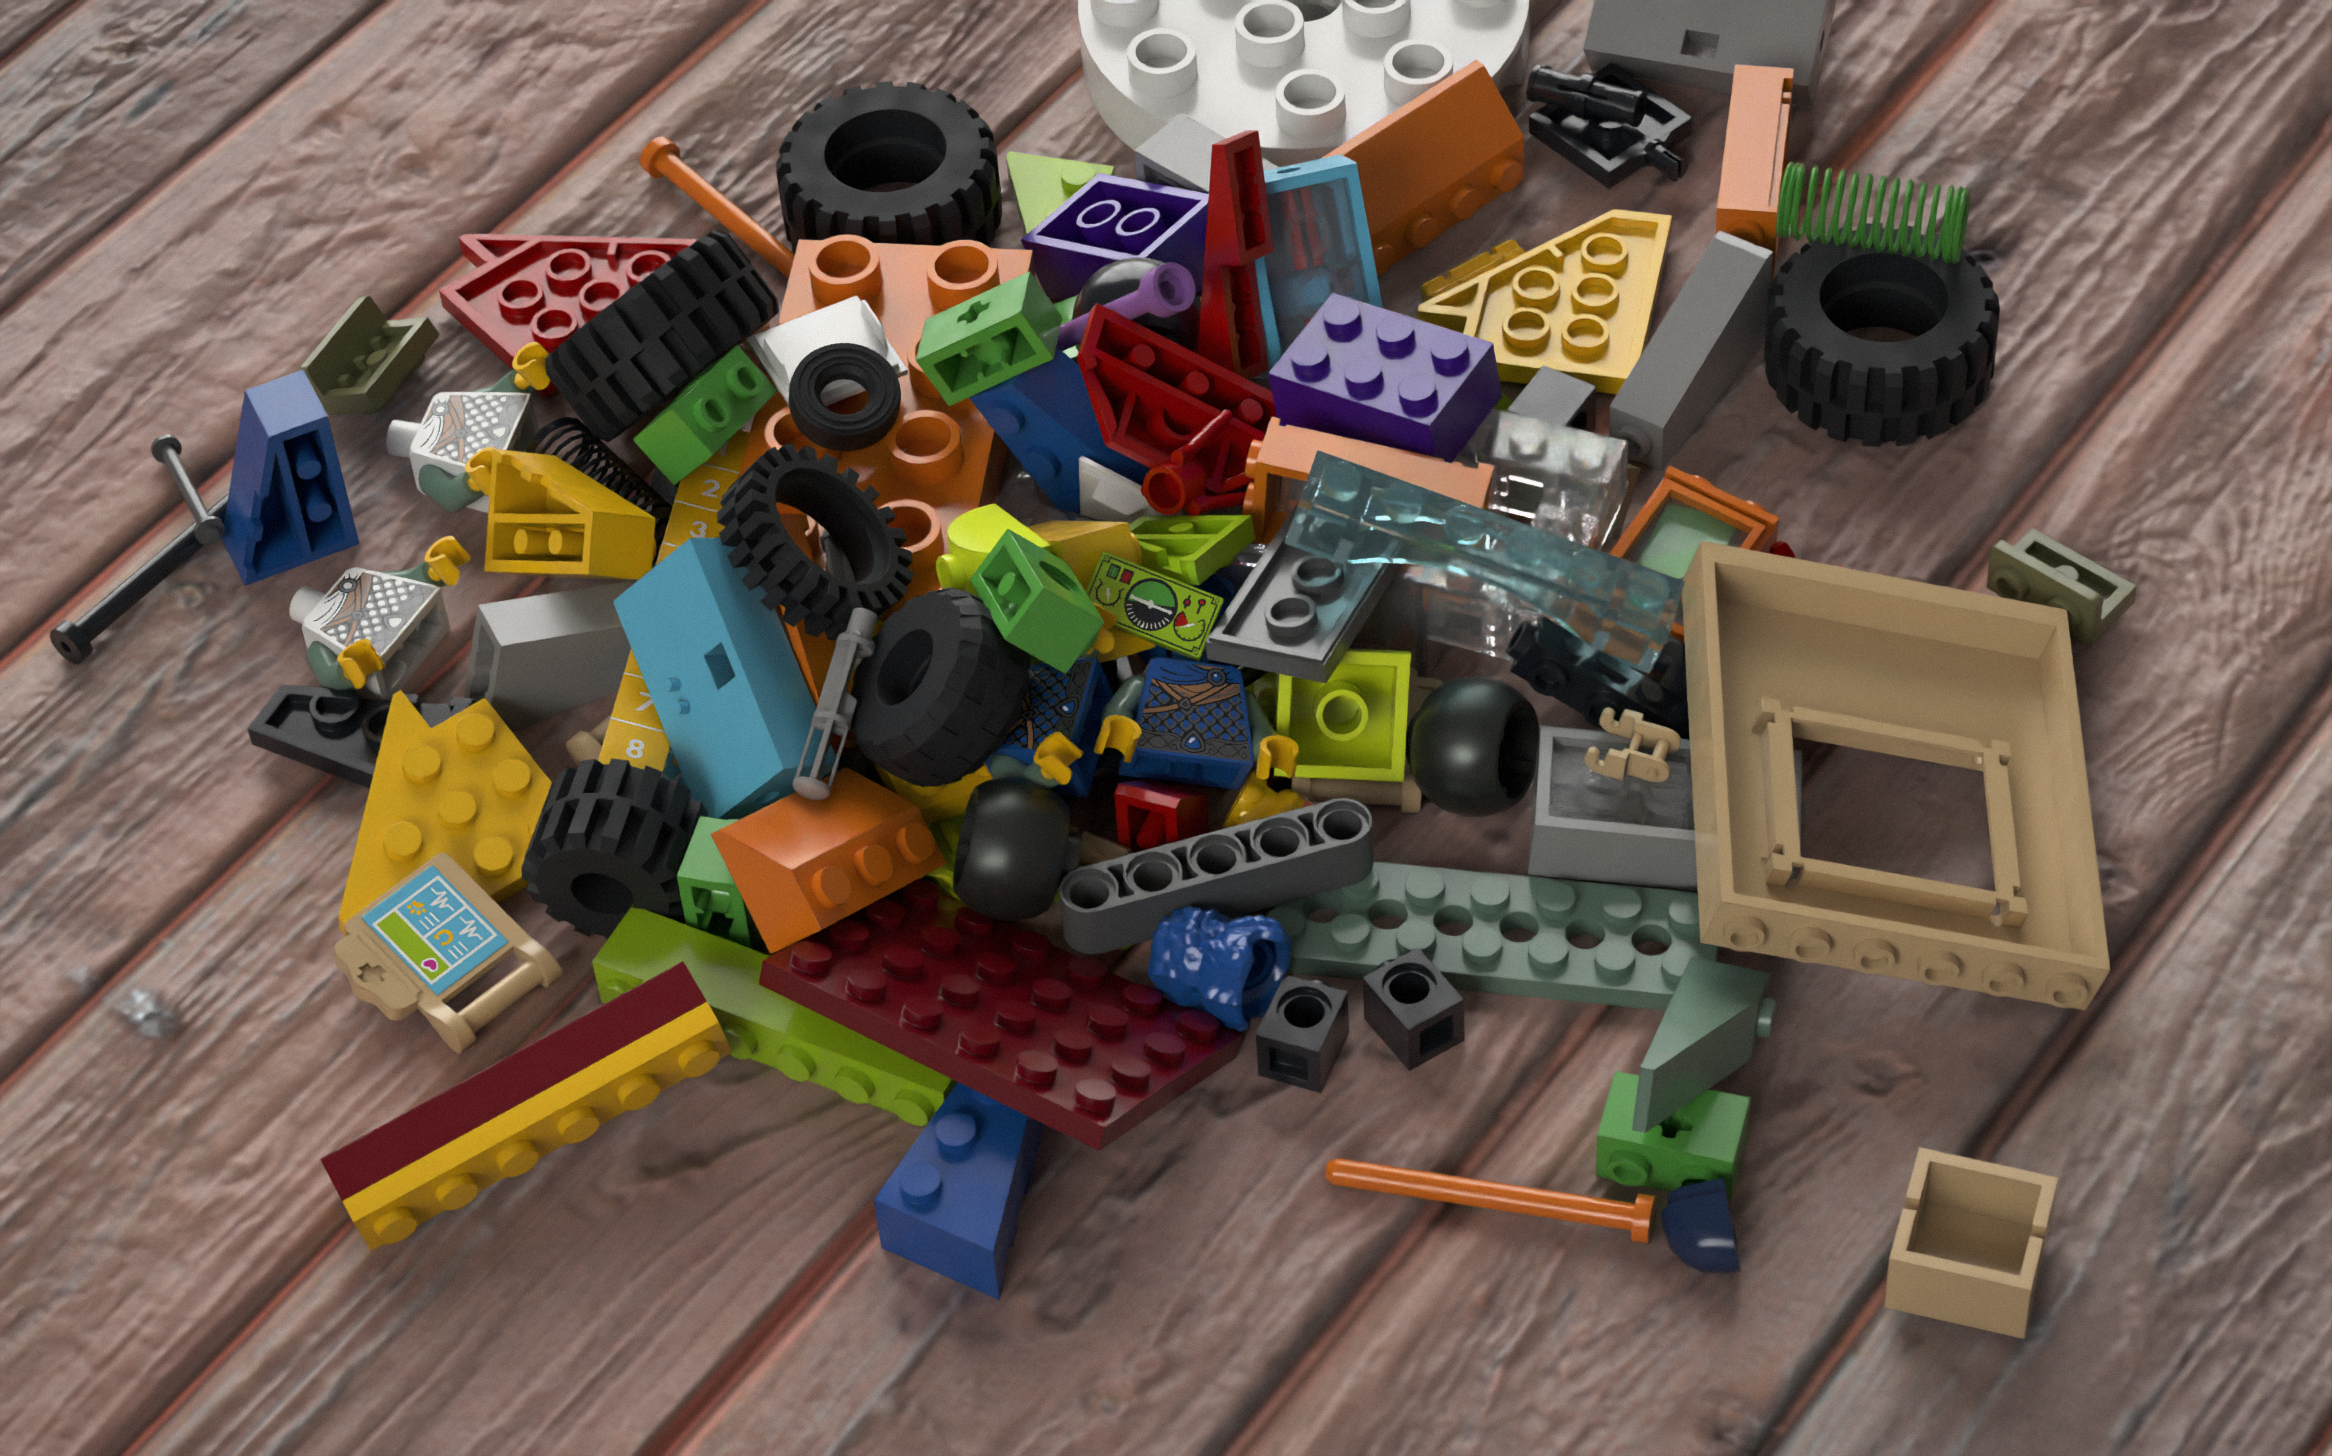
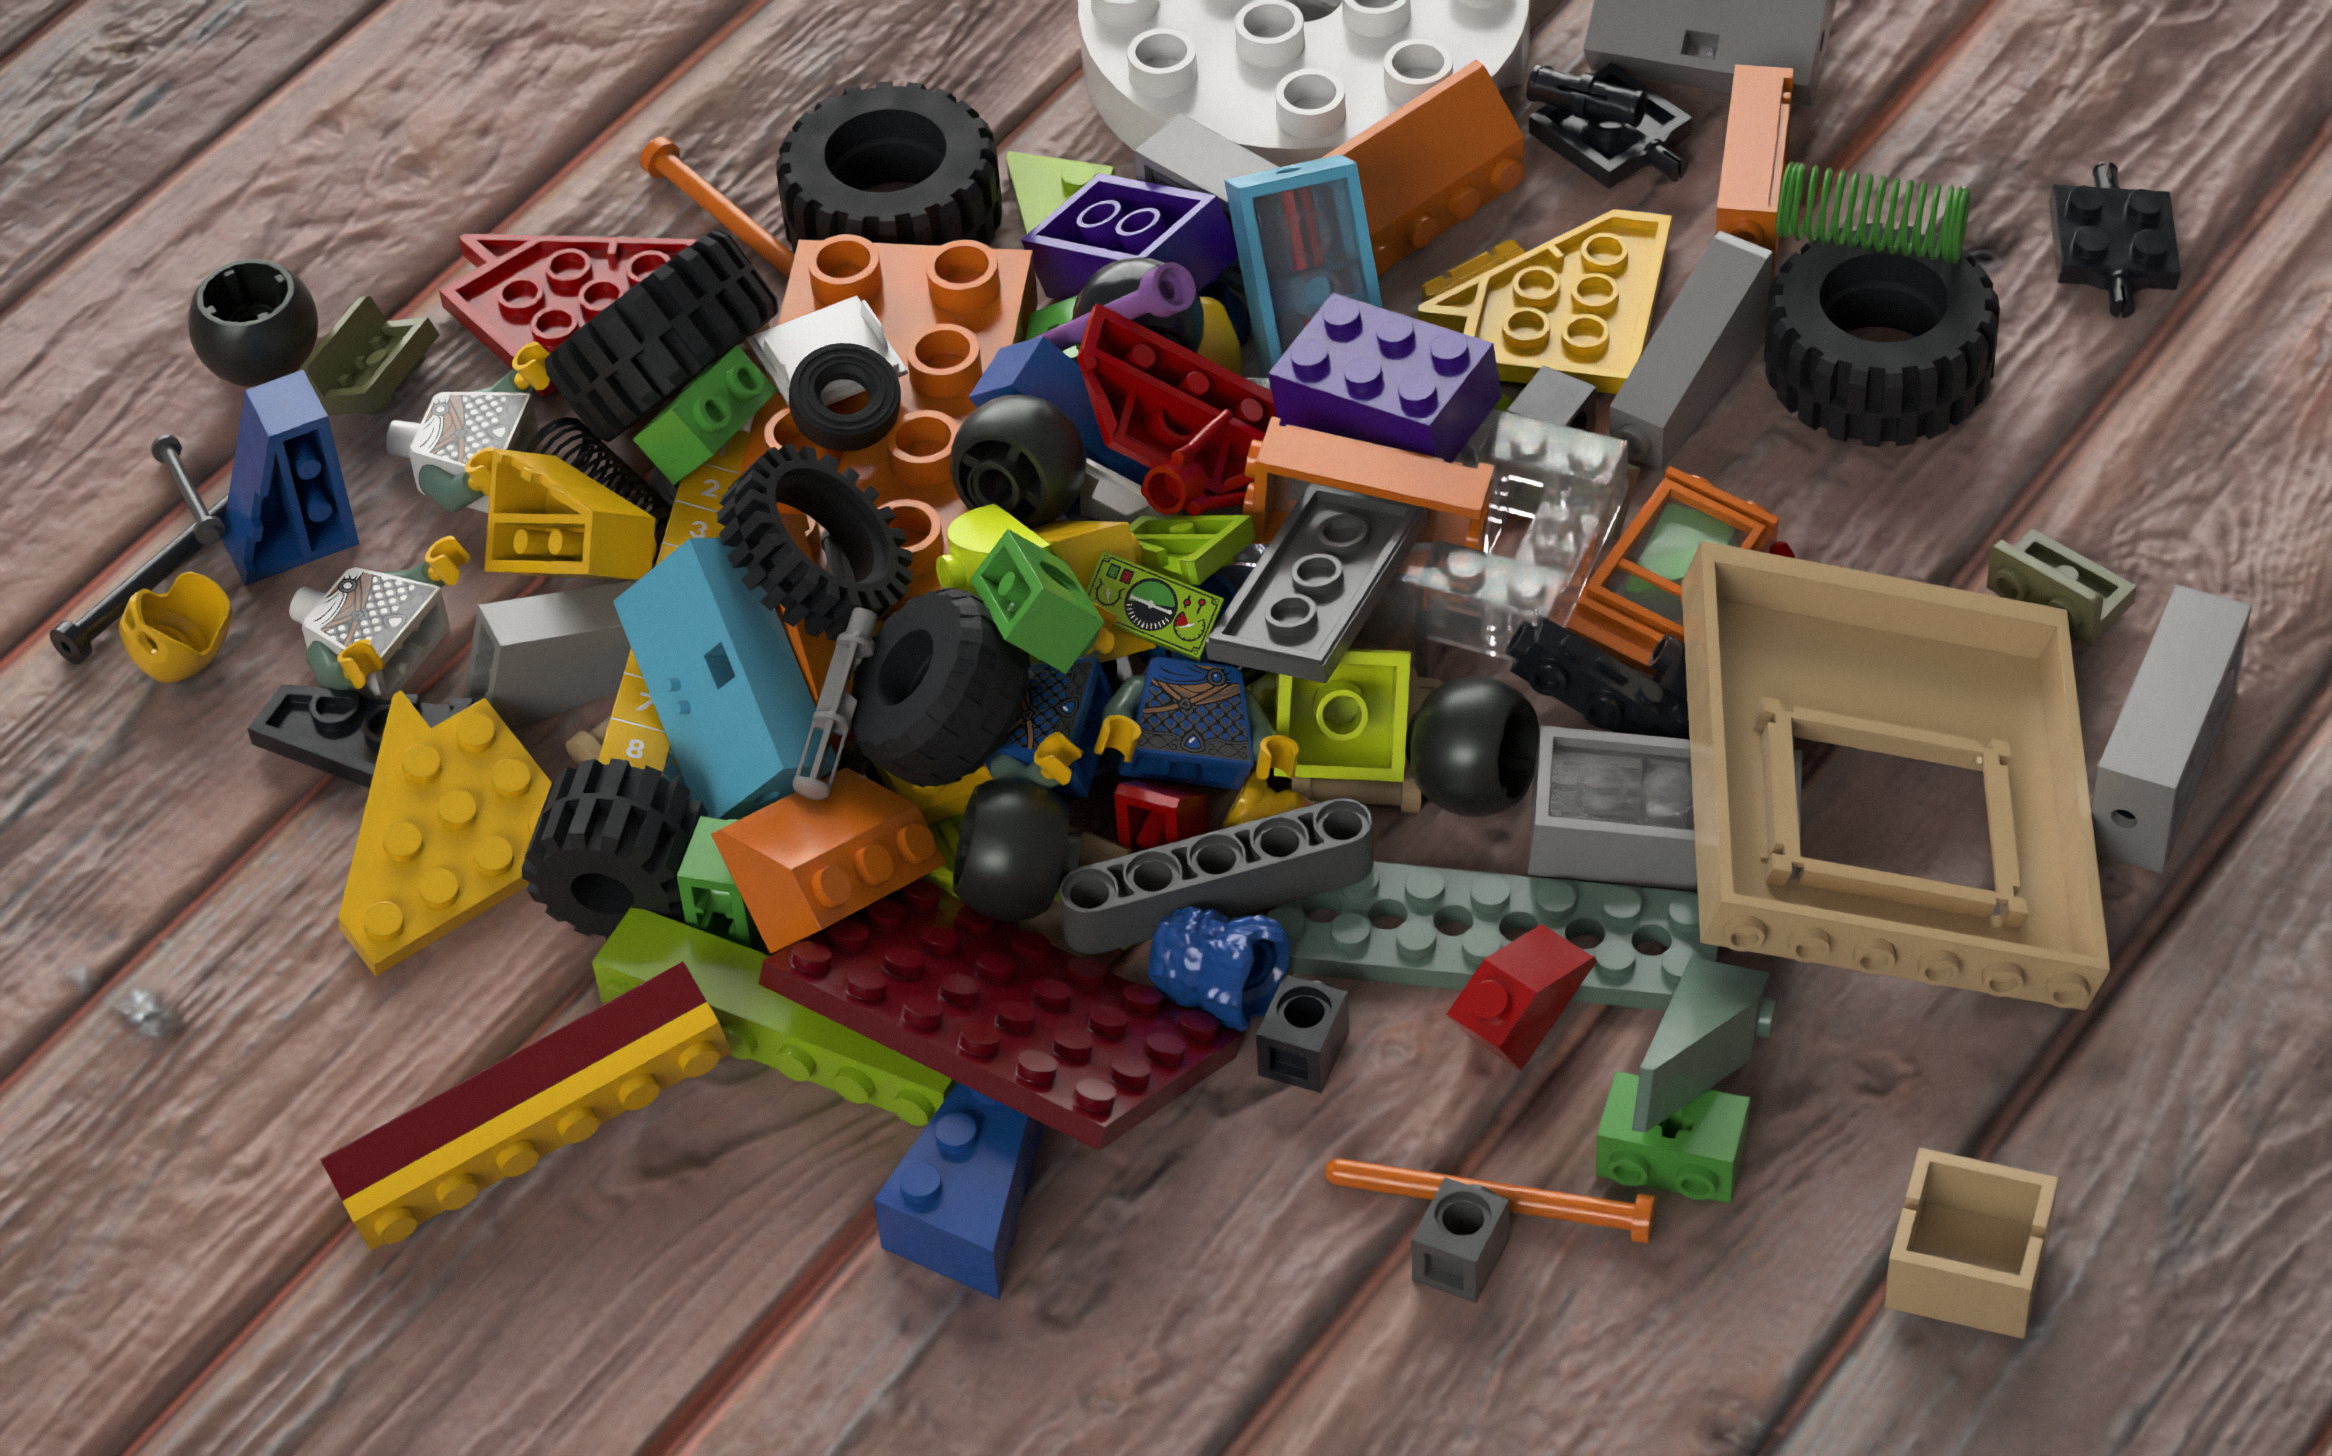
piece [334,853,563,1053] -> none
bright green brick [916,271,1062,406] -> none
red slope [1198,130,1274,380] -> none
clear light blue arch [1284,450,1685,674] -> none
black brick [1363,947,1465,1071] -> none
tan piece [1584,707,1681,783] -> none
dark blue piece [1661,1178,1741,1273] -> none
none -> yellow helmet [119,572,232,684]
none -> pearl dark grey wheel [188,259,318,387]
none -> pearl dark grey wheel [950,395,1086,529]
none -> dark grey brick [1411,1177,1509,1303]
none -> red slope [1446,924,1597,1071]
none -> black plate [2049,162,2181,318]
none -> light grey brick [2091,584,2252,874]

